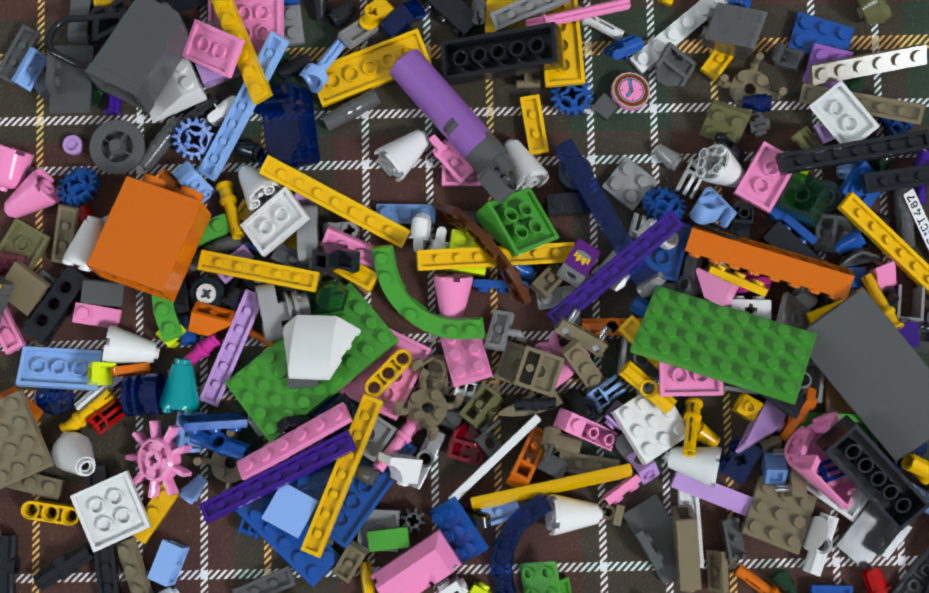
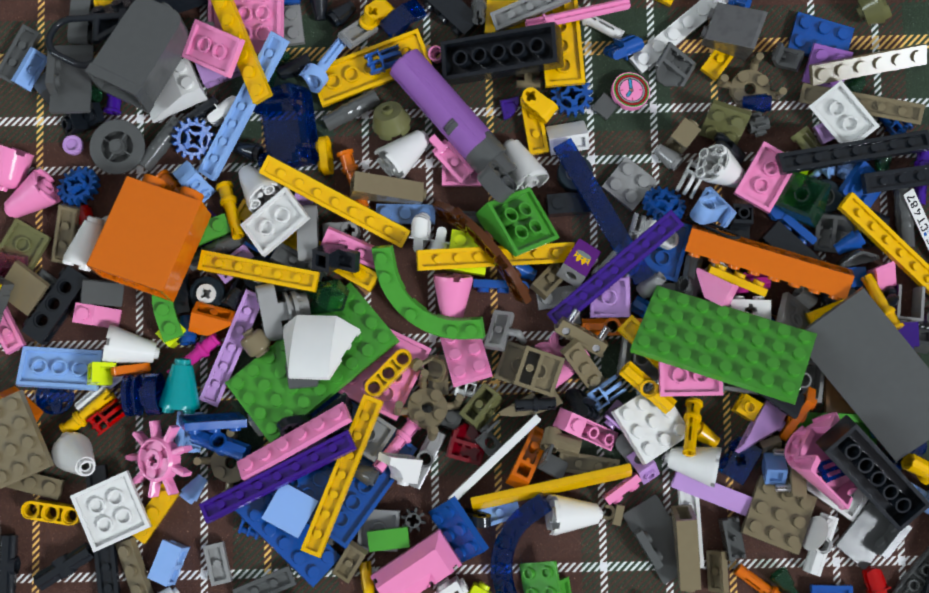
none -> black slope [61,102,105,137]
none -> light grey plate [203,541,233,586]
none -> dark tan head [240,327,271,358]
none -> yellow plate [315,136,334,176]
none -> orange pin [336,149,369,207]
none -> dark tan slope [349,171,427,204]
none -> blue arm [364,44,402,75]
none -> olive cone [372,101,411,141]
none -> bright pink hose [428,46,442,64]
none -> dark purple tile [499,96,519,121]
none -> yellow piece [520,87,558,124]
none -> white panel [546,120,590,156]
none -> lavender tile [590,277,631,318]
none -> dark tan brick [664,118,701,155]
none -> light blue plate [808,166,836,182]

